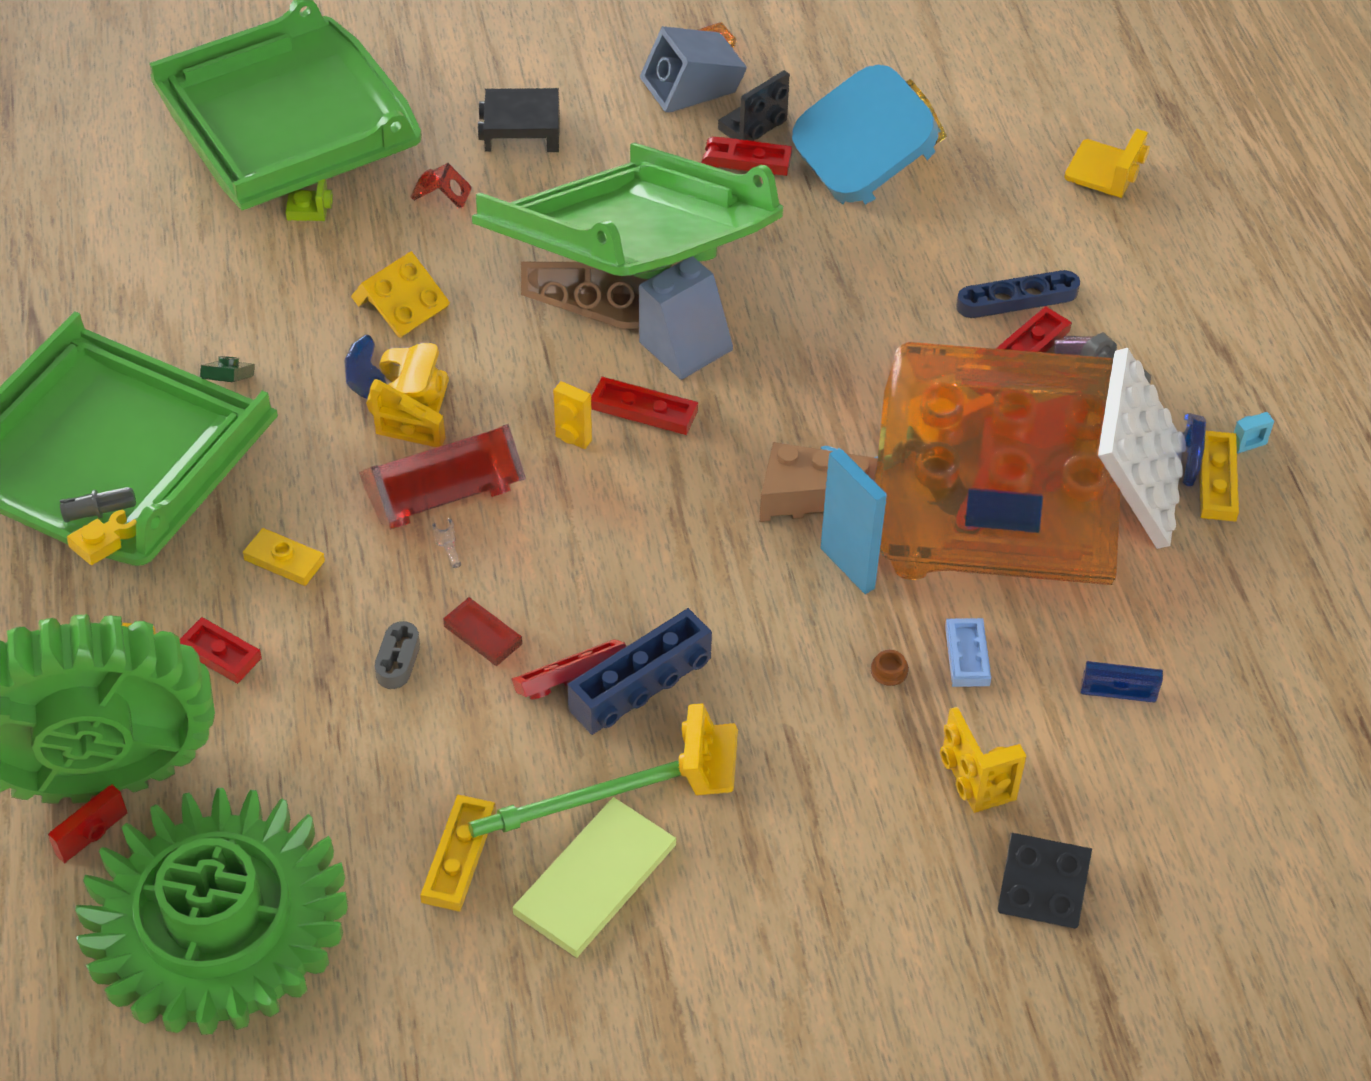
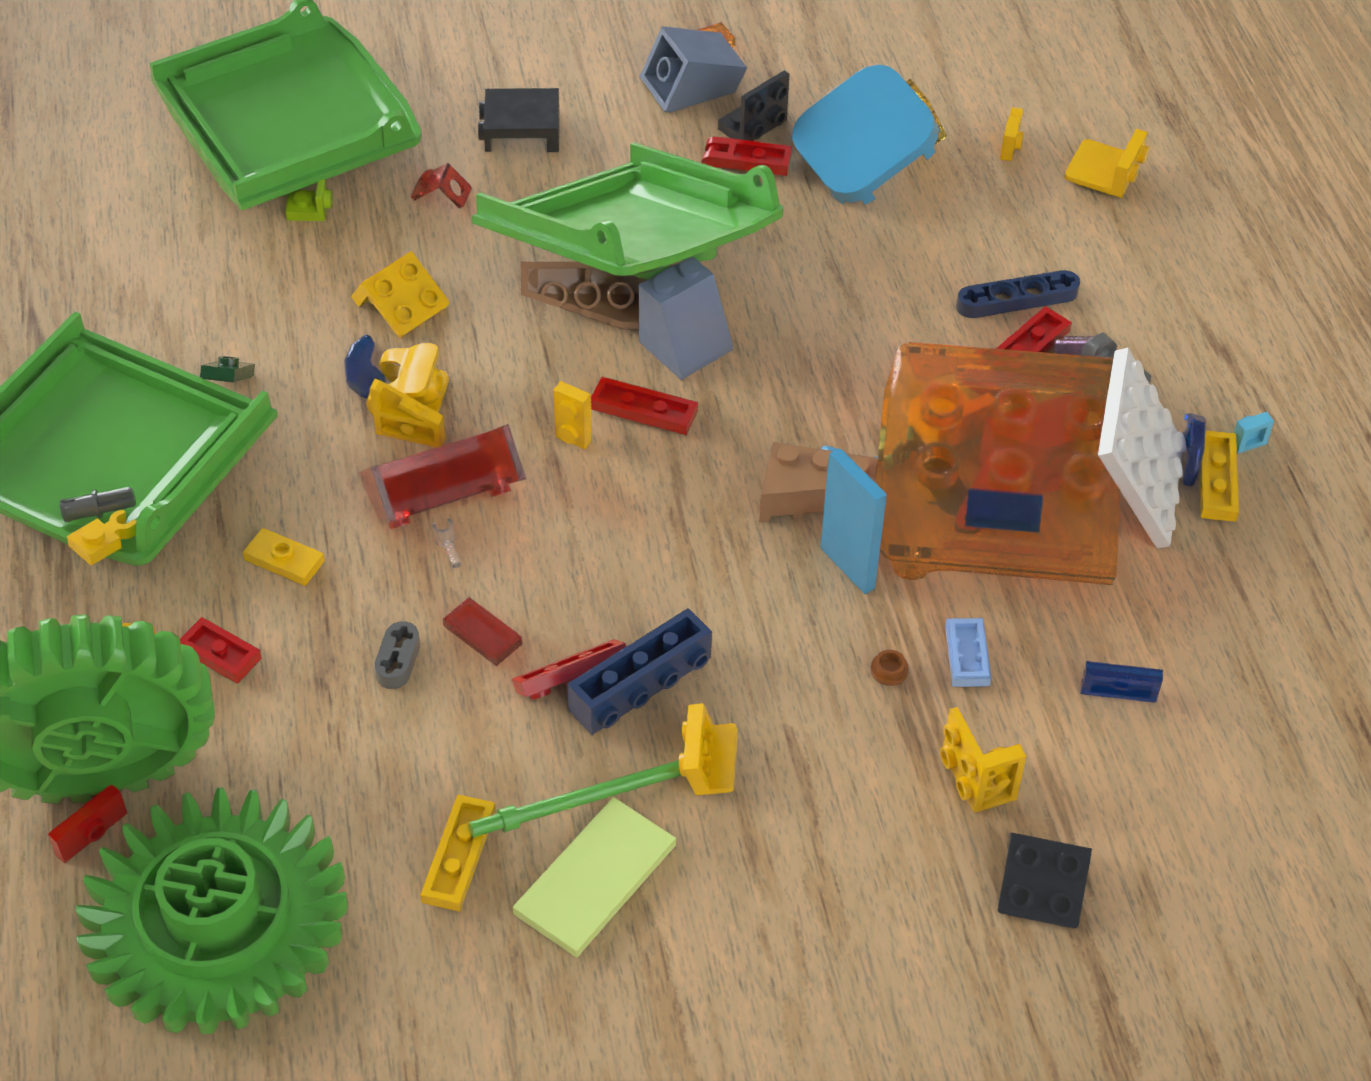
none -> yellow plate [1000,107,1024,161]

